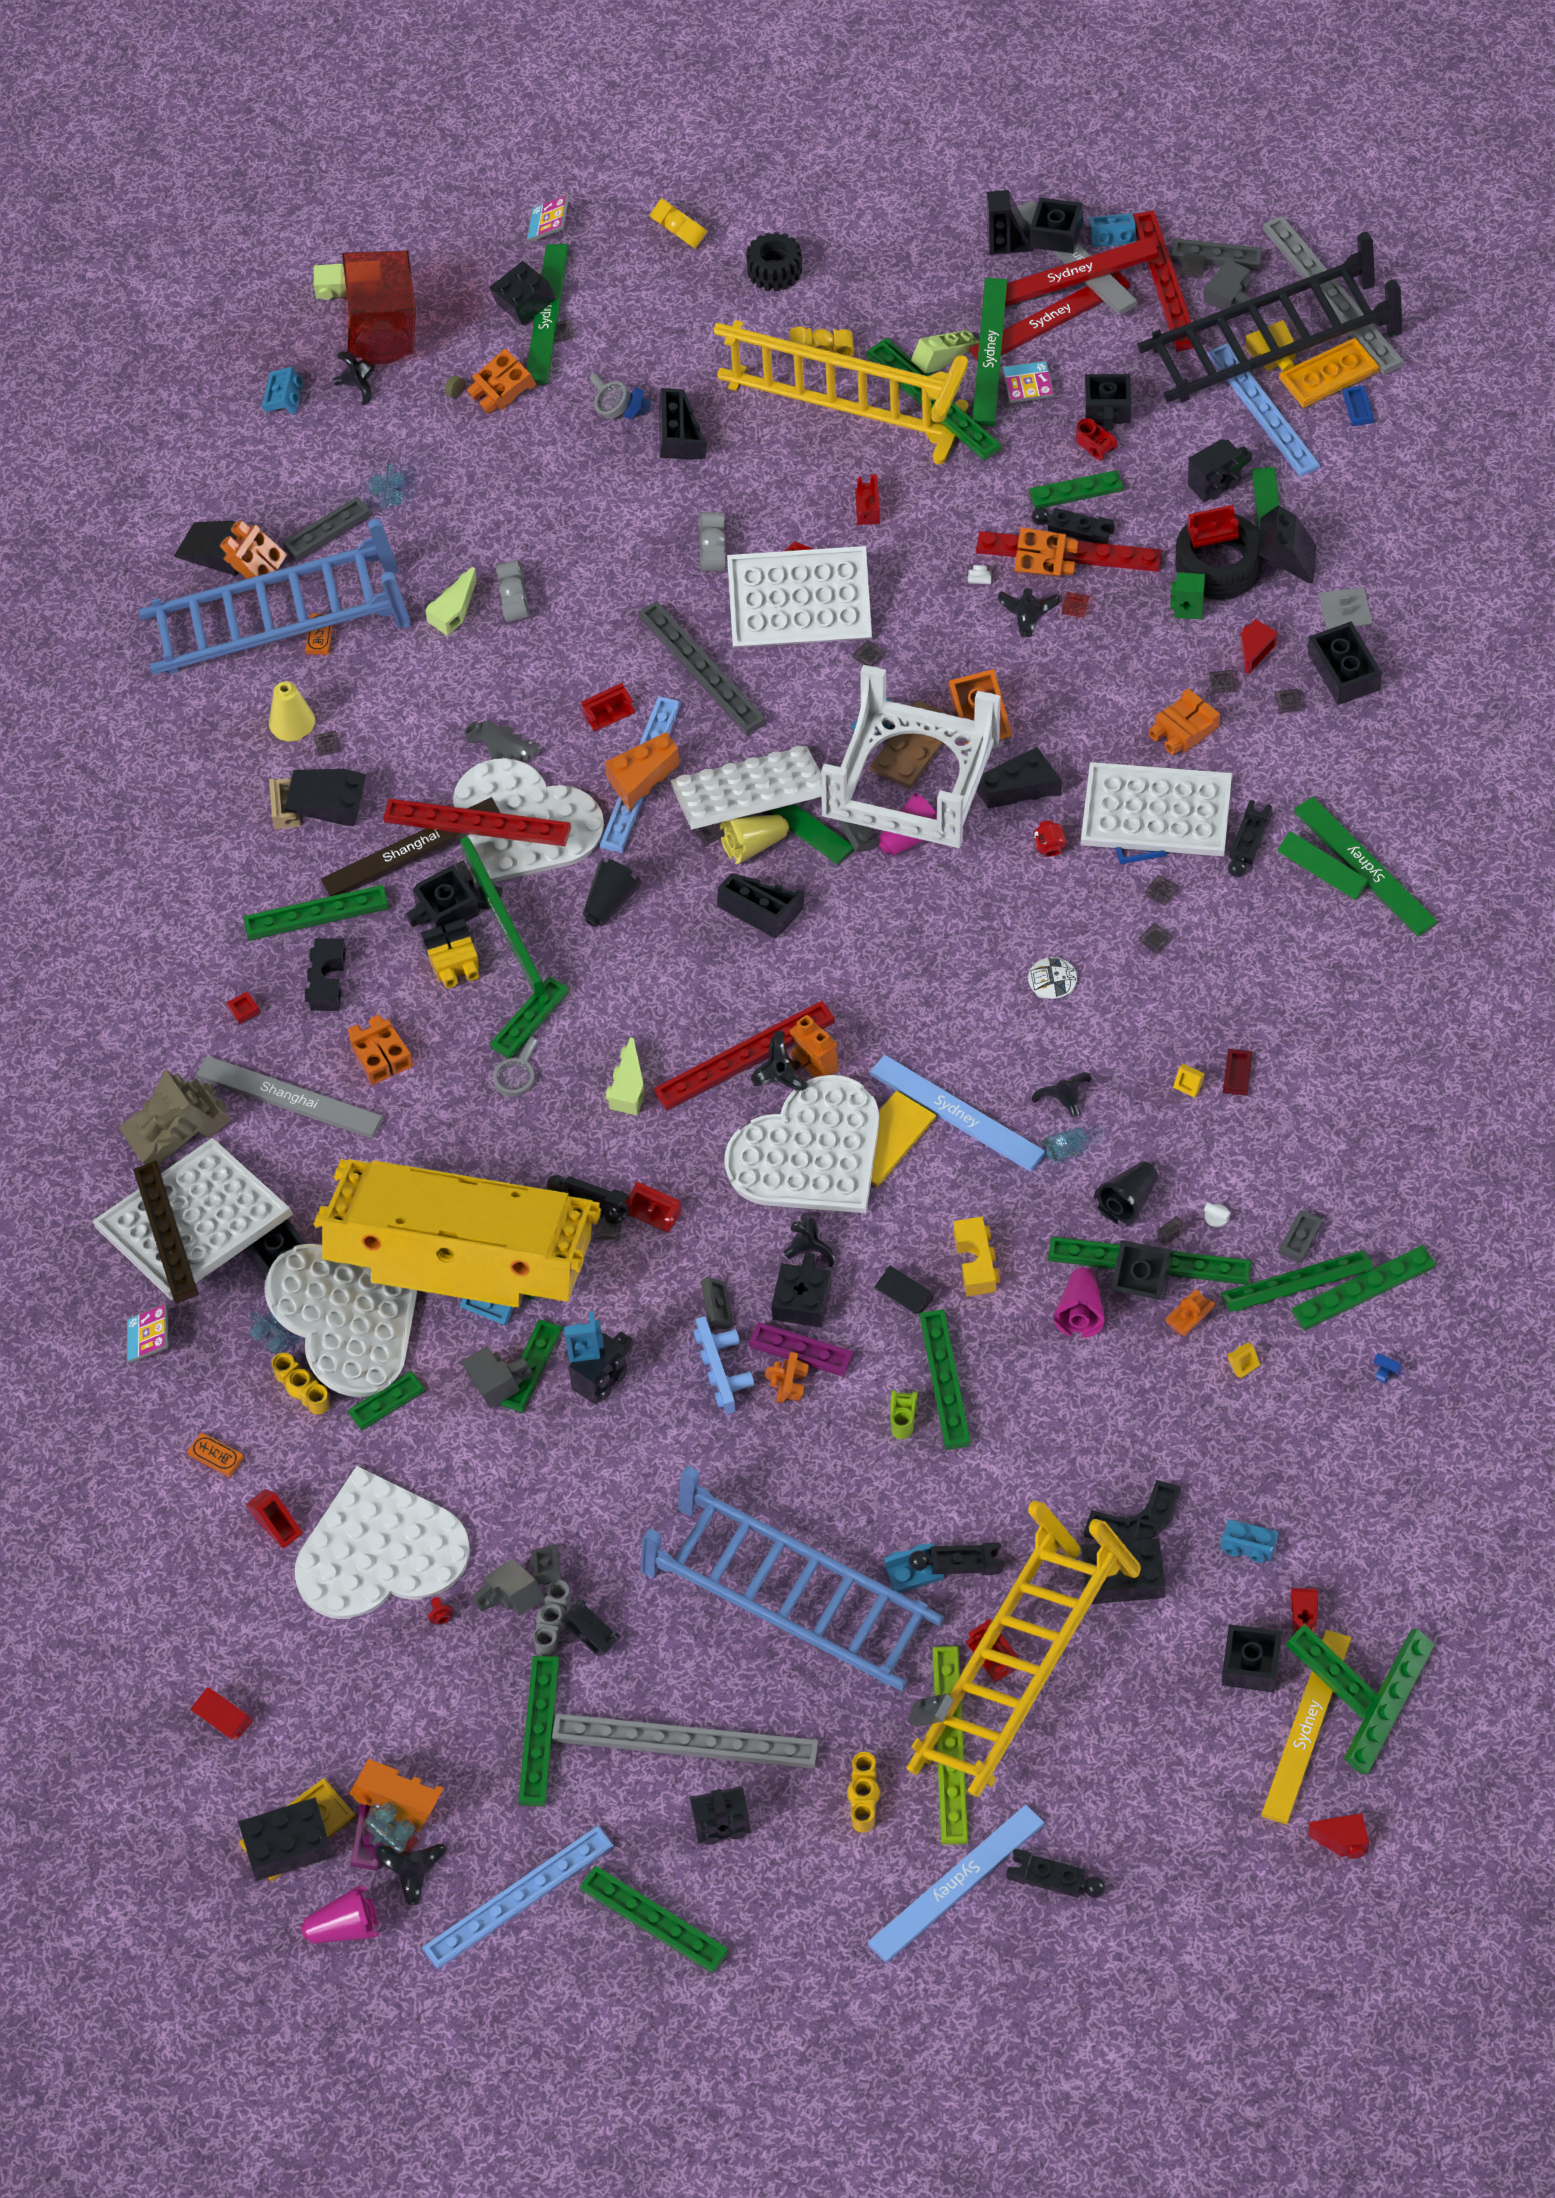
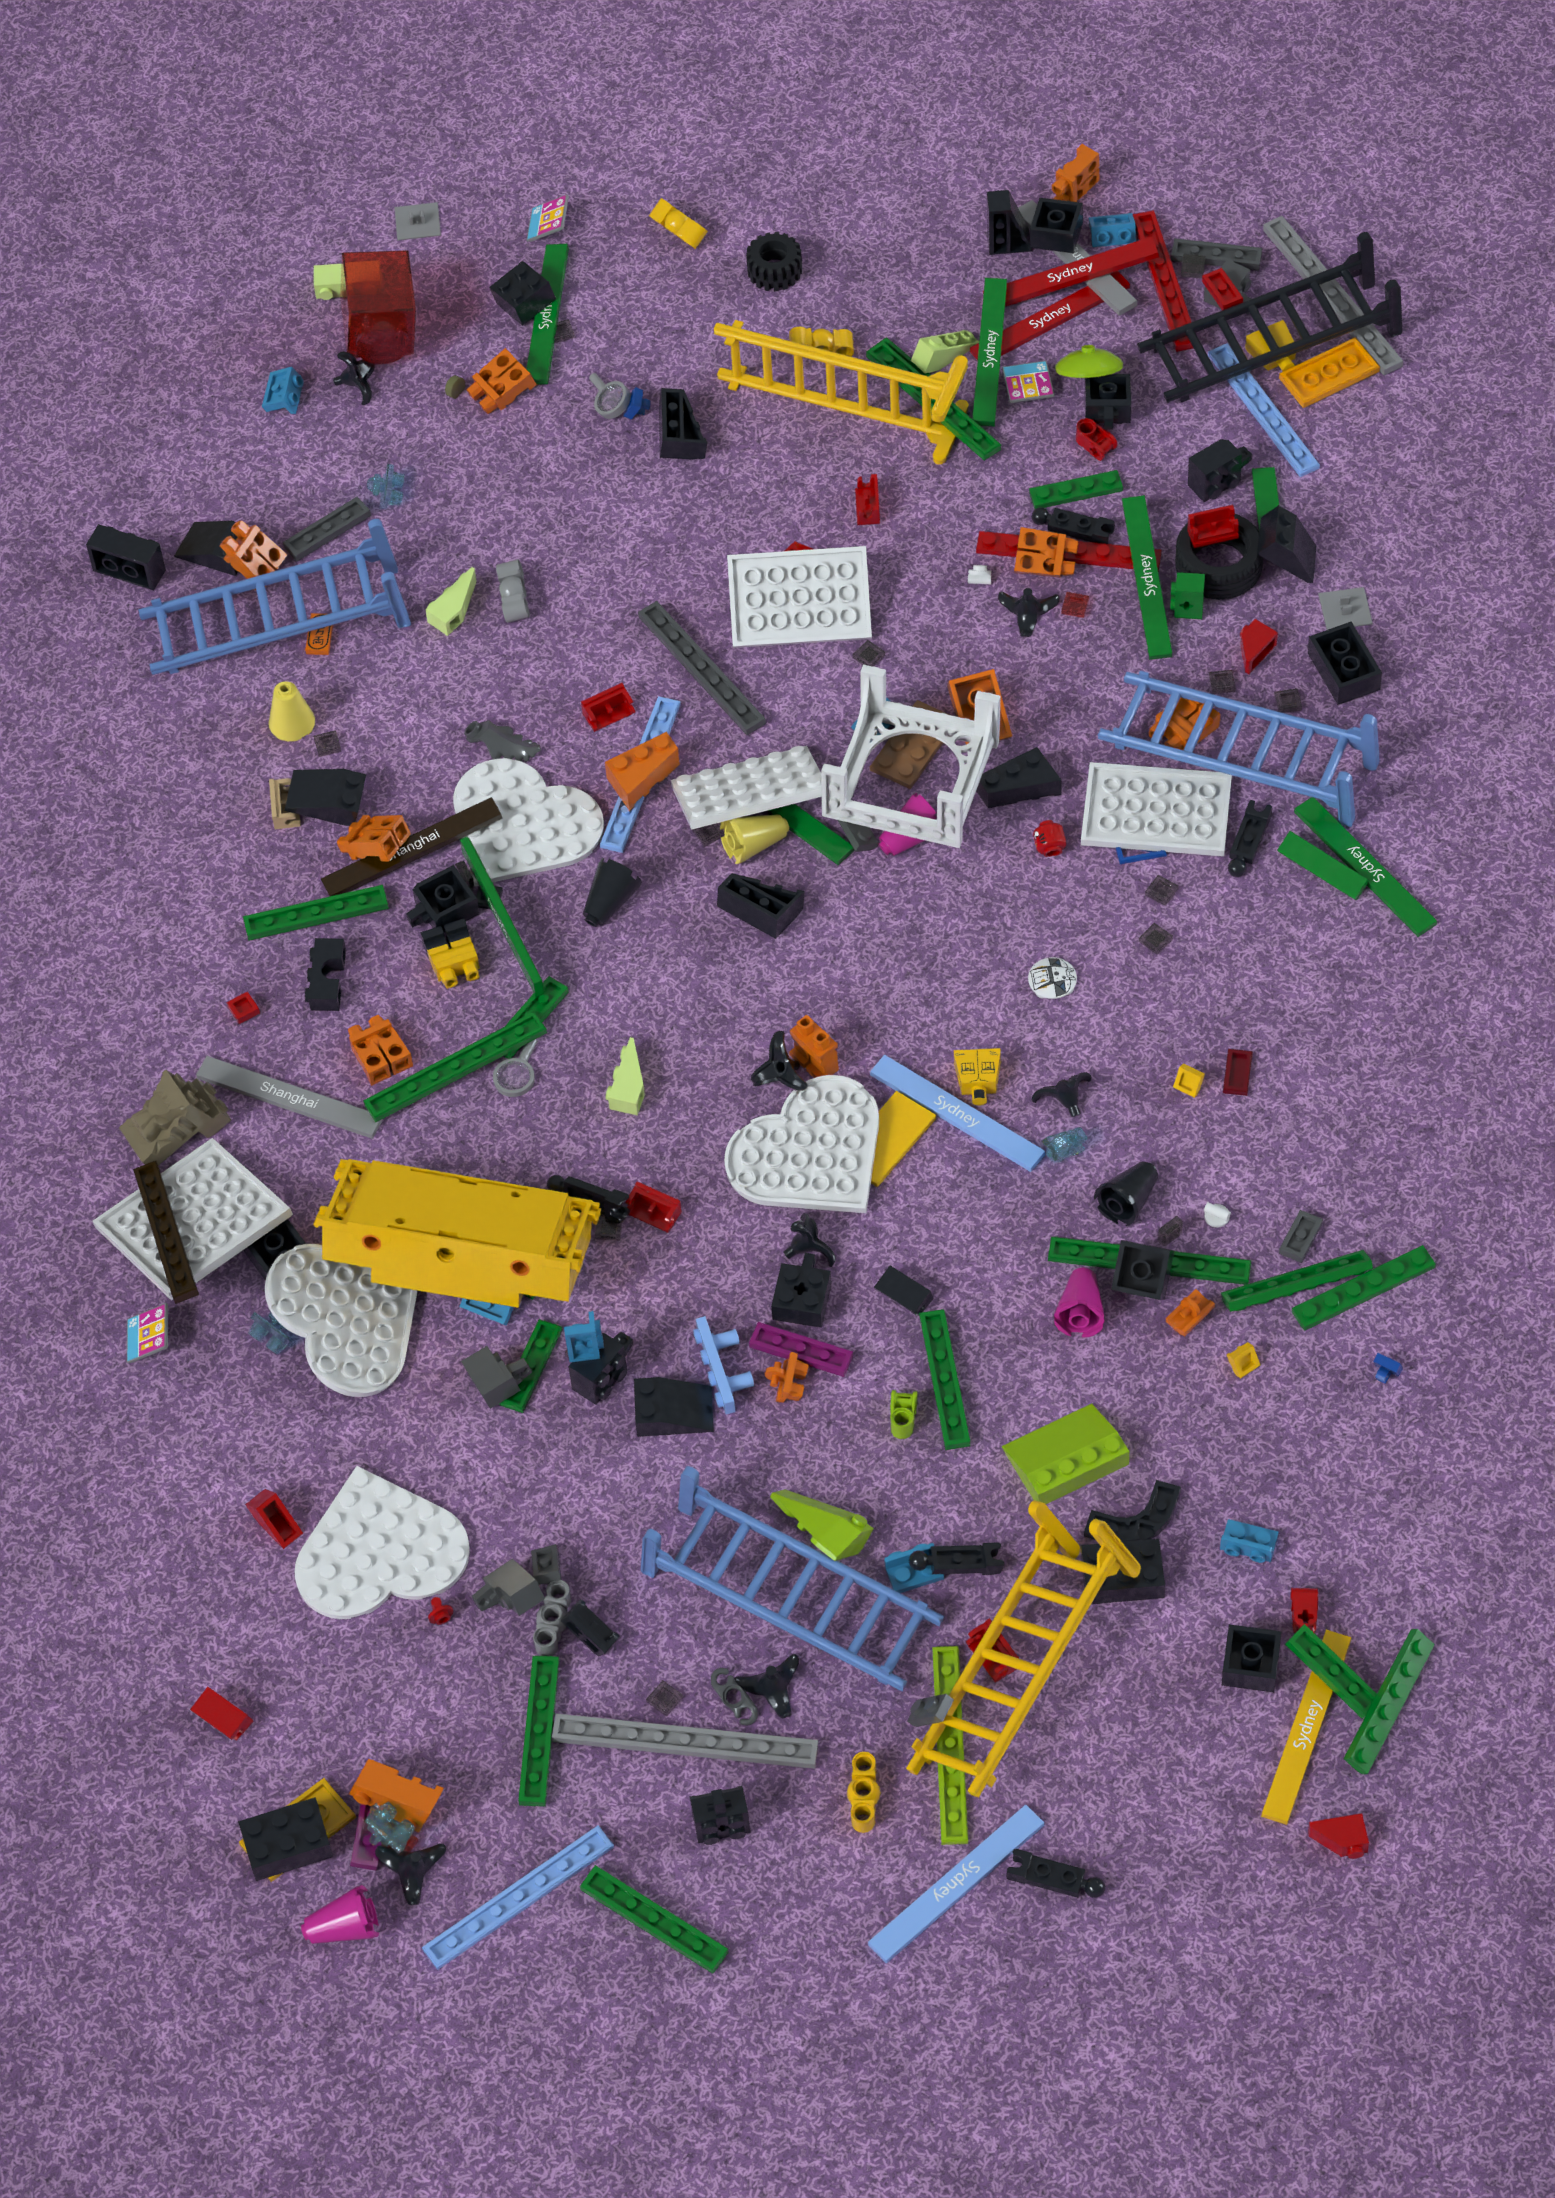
orange tile [187,1432,244,1478] -> none
yellow piece [272,1352,330,1415] -> none
green tile [347,1371,426,1431] -> none
red tile [383,798,571,847] -> none
red plate [654,1001,835,1111] -> none
light grey piece [699,512,725,572] -> none
dark grey plate [701,1276,733,1329] -> none
yellow arch [953,1216,1000,1297] -> none
blue tile [1342,385,1374,427] -> none
none -> black brick [86,524,166,591]
none -> orange hips [337,815,411,862]
none -> green tile [363,1011,547,1123]
none -> light grey piece [394,202,441,241]
none -> black slope [634,1377,714,1437]
none -> clear smoke tile [646,1680,683,1717]
none -> dark grey piece [711,1667,758,1726]
none -> black piece [734,1654,799,1719]
none -> lime wedge [770,1489,874,1561]
none -> yellow torso [954,1048,1001,1106]
none -> lime slope [1002,1403,1130,1504]
none -> orange hips [1052,144,1100,202]
none -> lime dish [1055,345,1123,378]
none -> medium blue piece [1098,671,1380,827]
none -> green tile [1122,495,1172,660]
none -> red plate [1202,268,1243,310]

